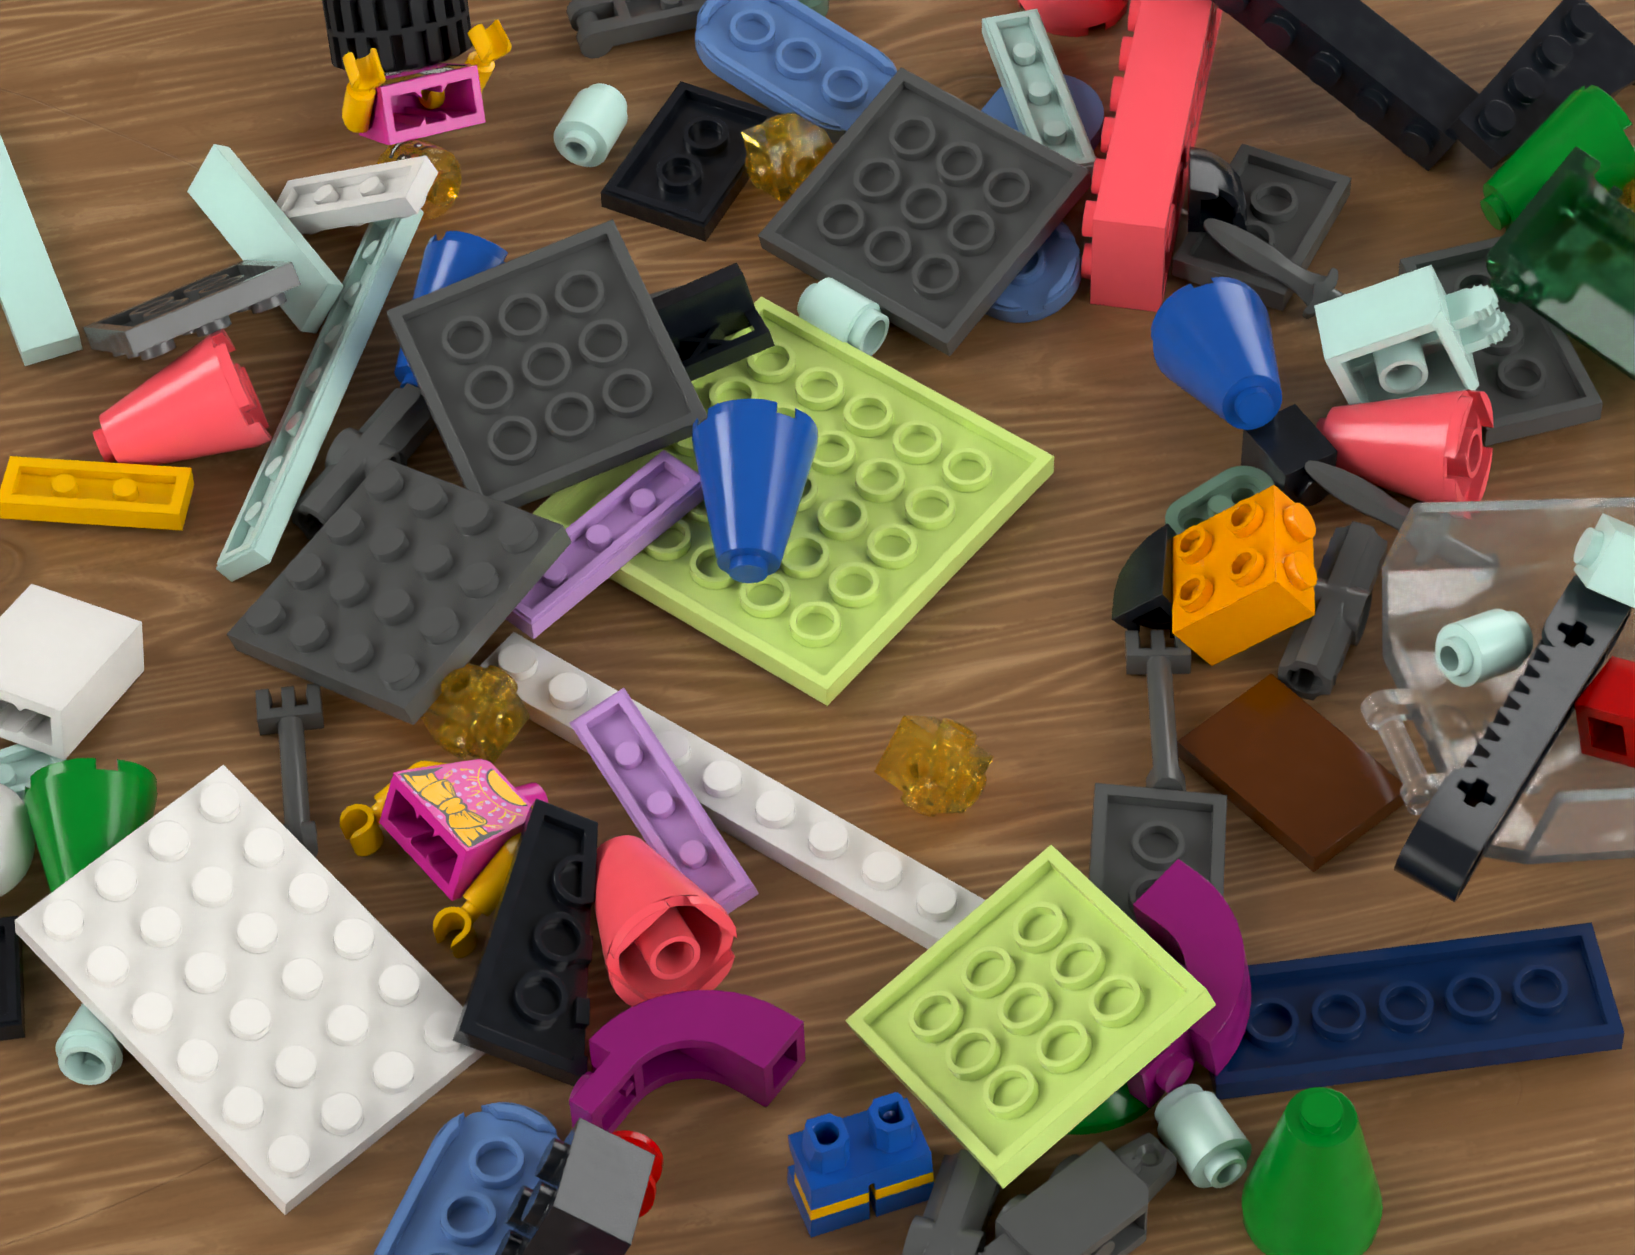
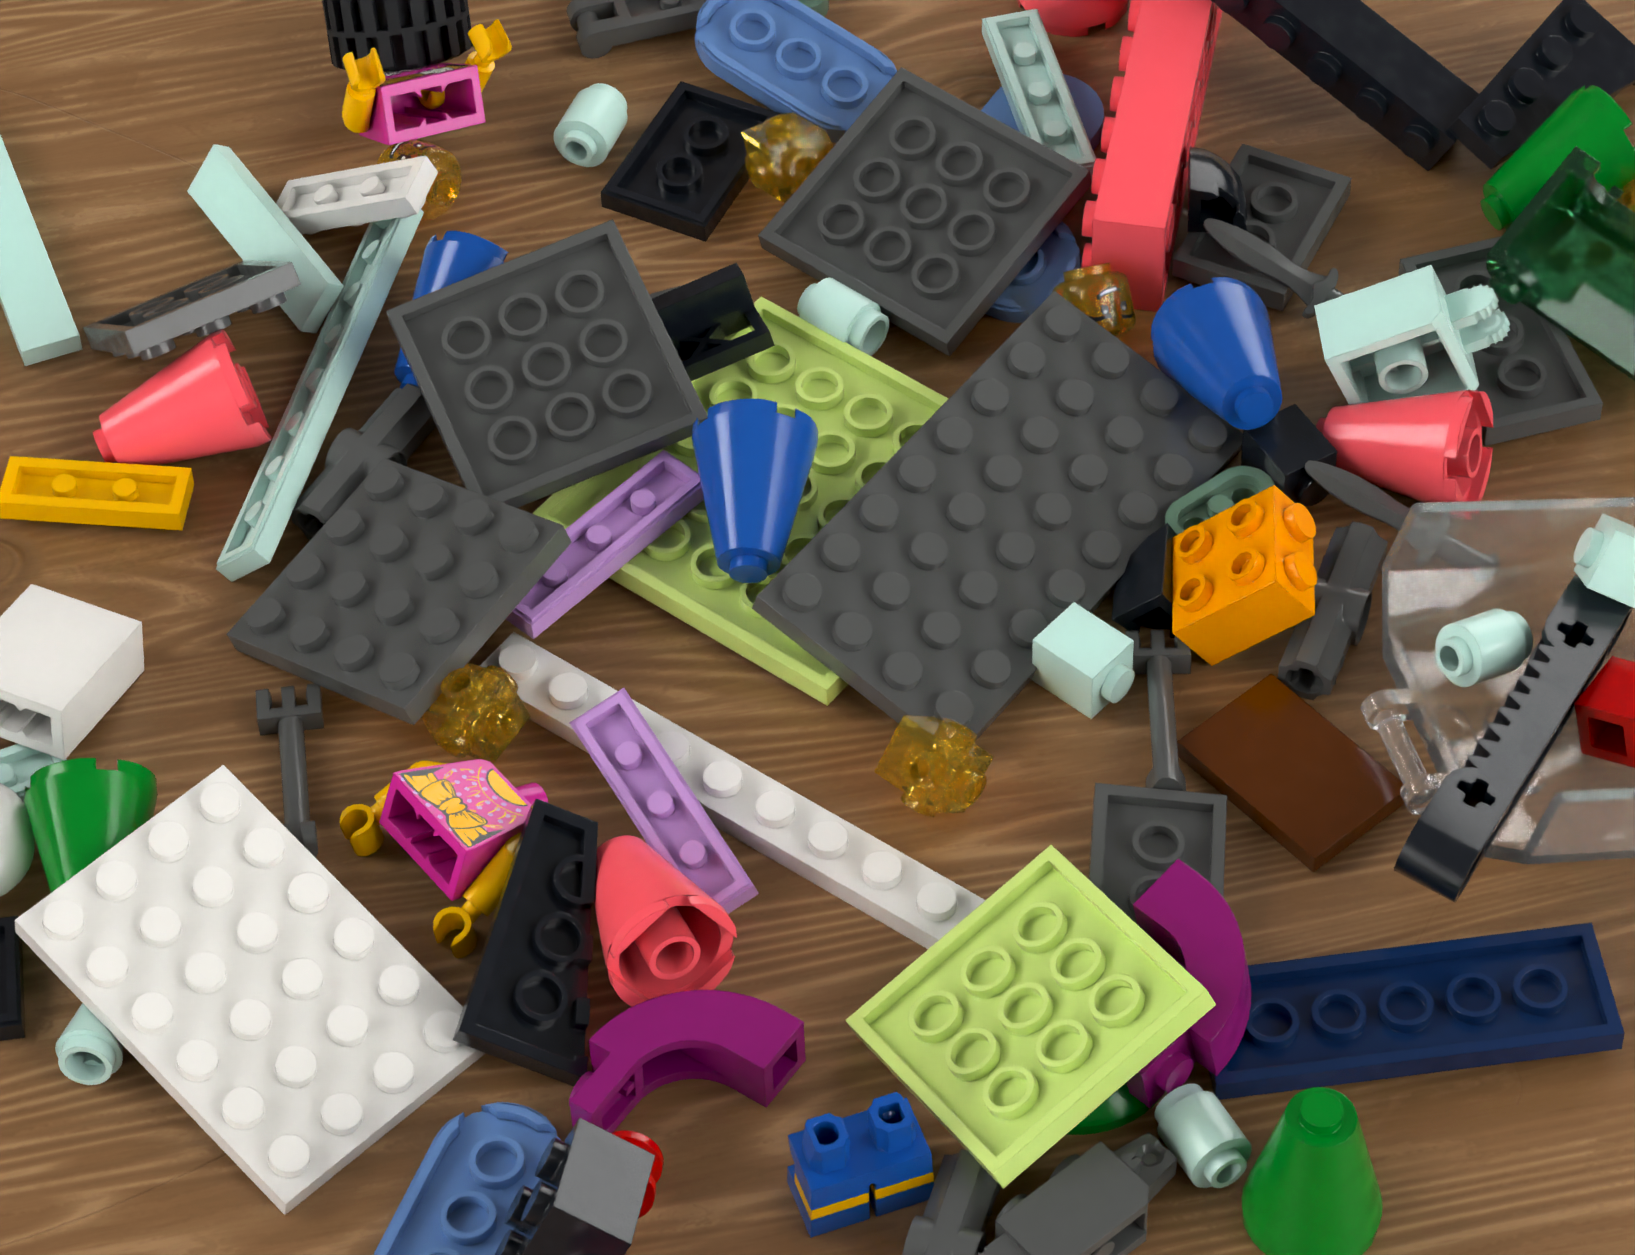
none -> dark grey plate [752,291,1243,766]
none -> light aqua brick [1032,602,1135,719]
none -> clear yellow head [1052,262,1136,339]

